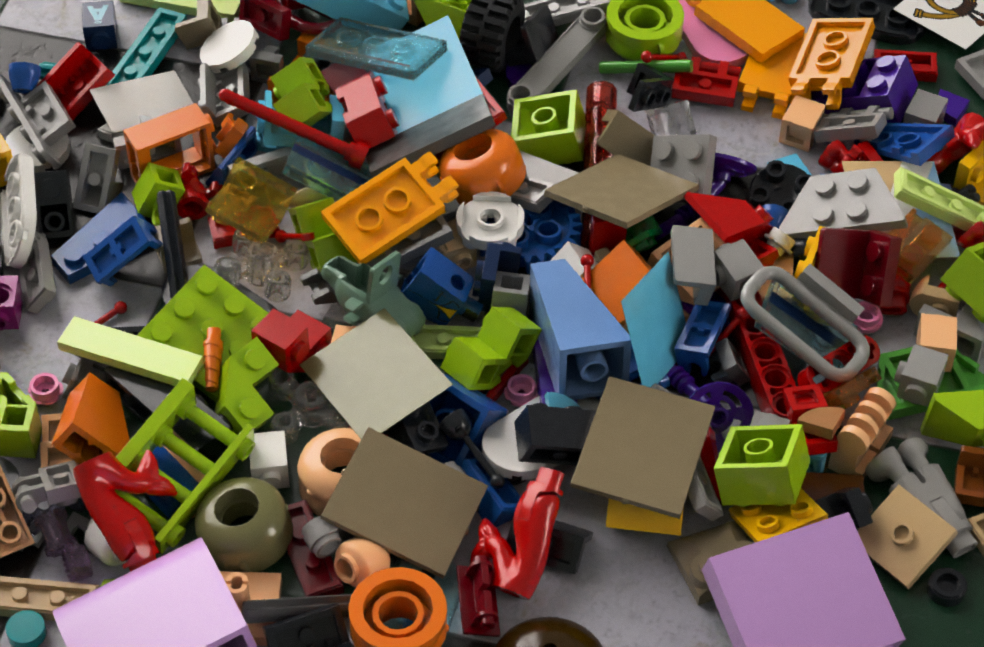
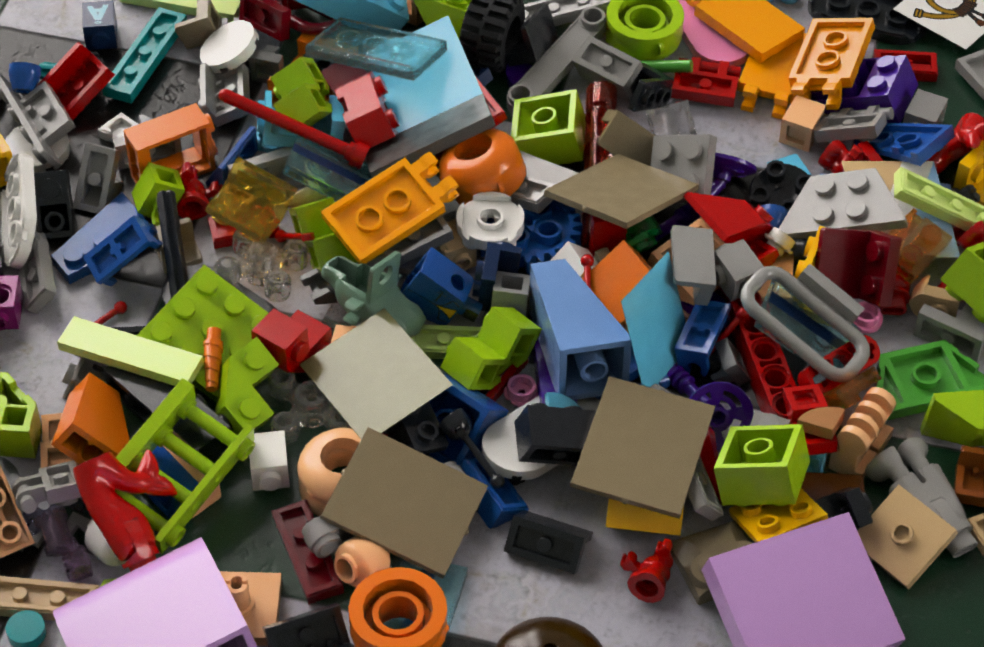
bright pink plate [28,373,64,406] -> none
white sticker [90,70,194,133] -> none
olive piece [195,477,293,572] -> none
orange plate [214,113,249,159] -> none
dark grey axle [241,594,352,624] -> none
dark red hinge [456,555,501,637] -> none
red piece [470,467,565,600] -> none
red hinge [641,51,687,63] -> none
light grey brick [894,344,949,407] -> none
light nougat brick [916,313,957,372] -> none
black tile [927,568,968,607] -> none
dark purple tile [938,89,970,127] -> none
none -> light grey panel [572,35,643,102]
none -> red piece [620,538,674,603]

